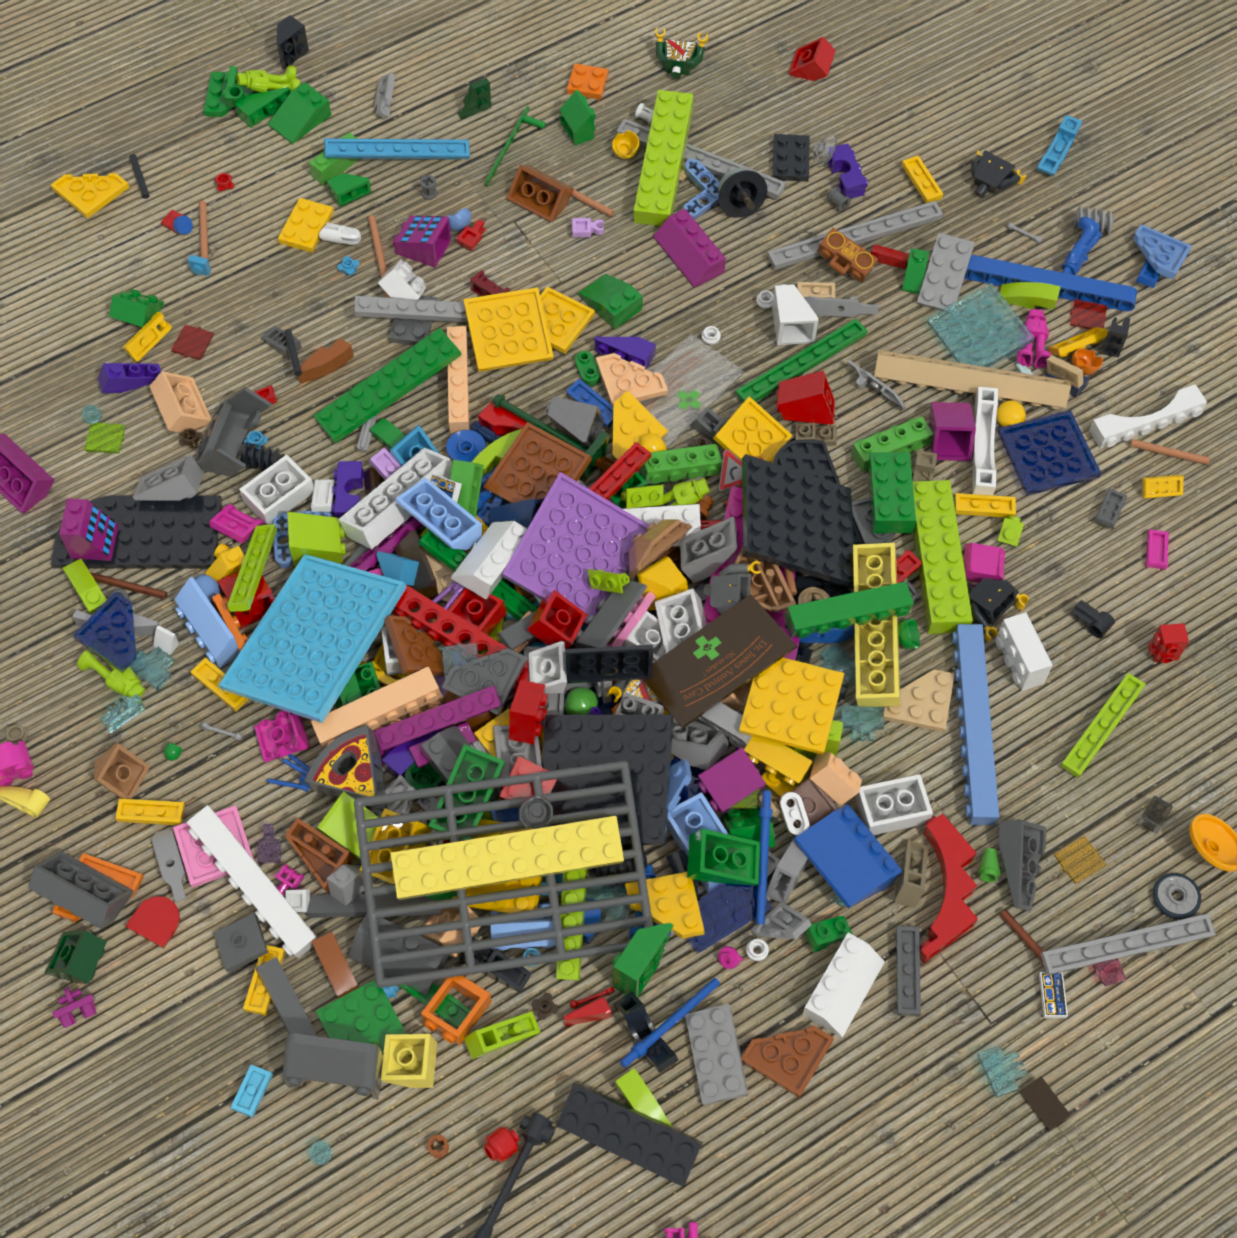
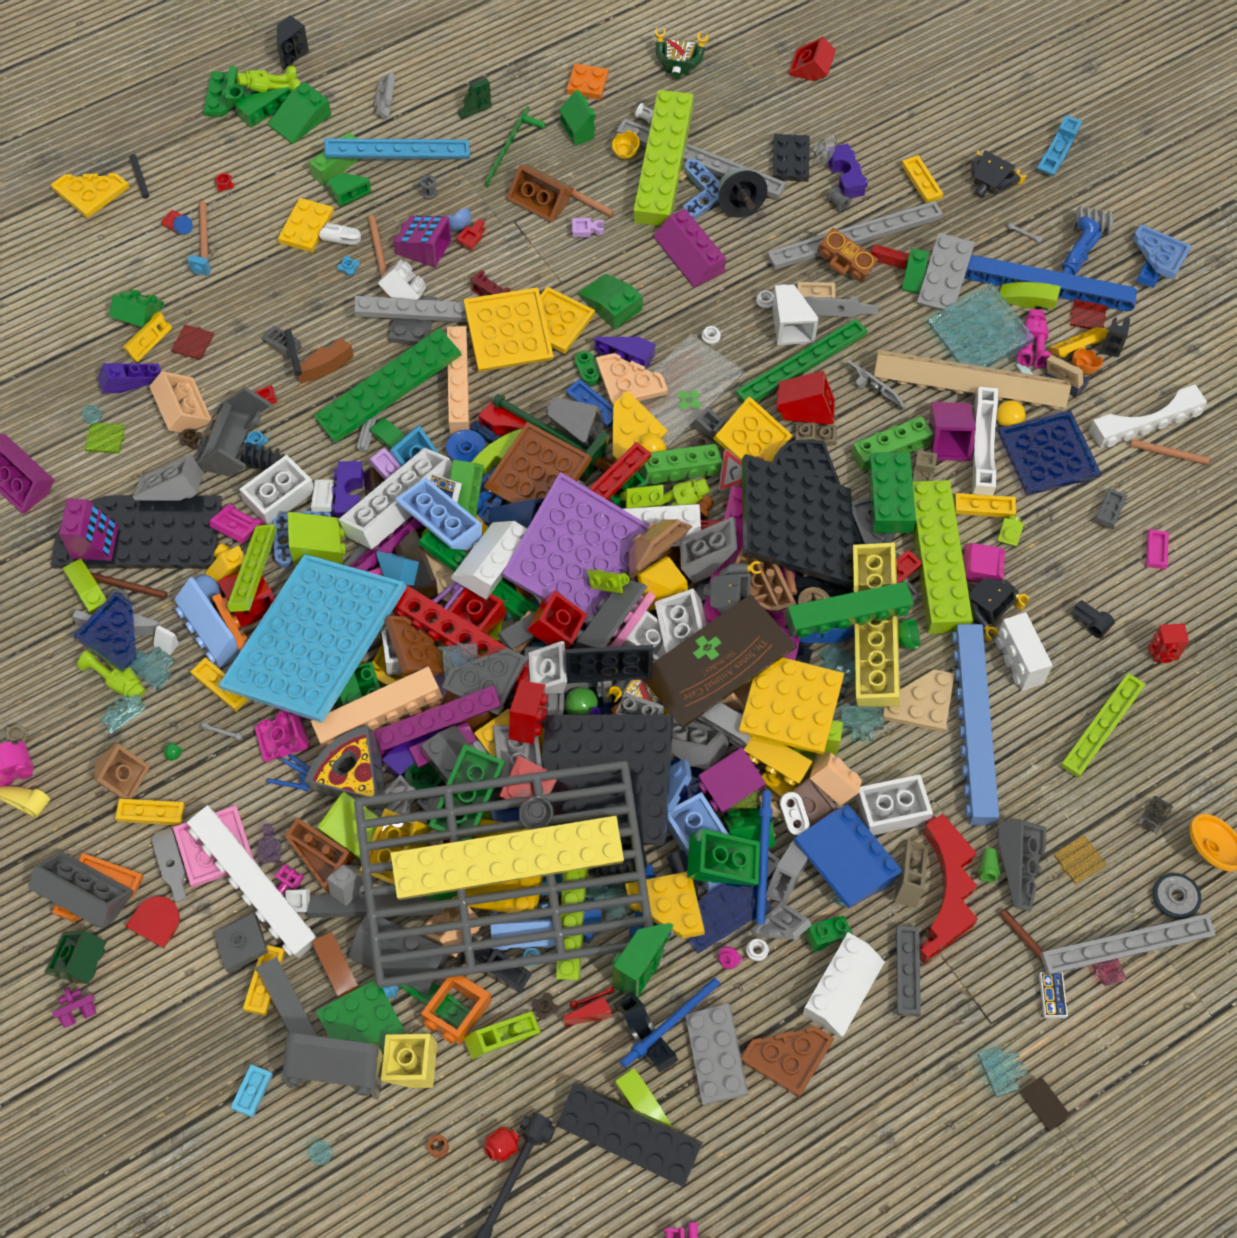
yellow plate [1142,474,1184,498] -> none

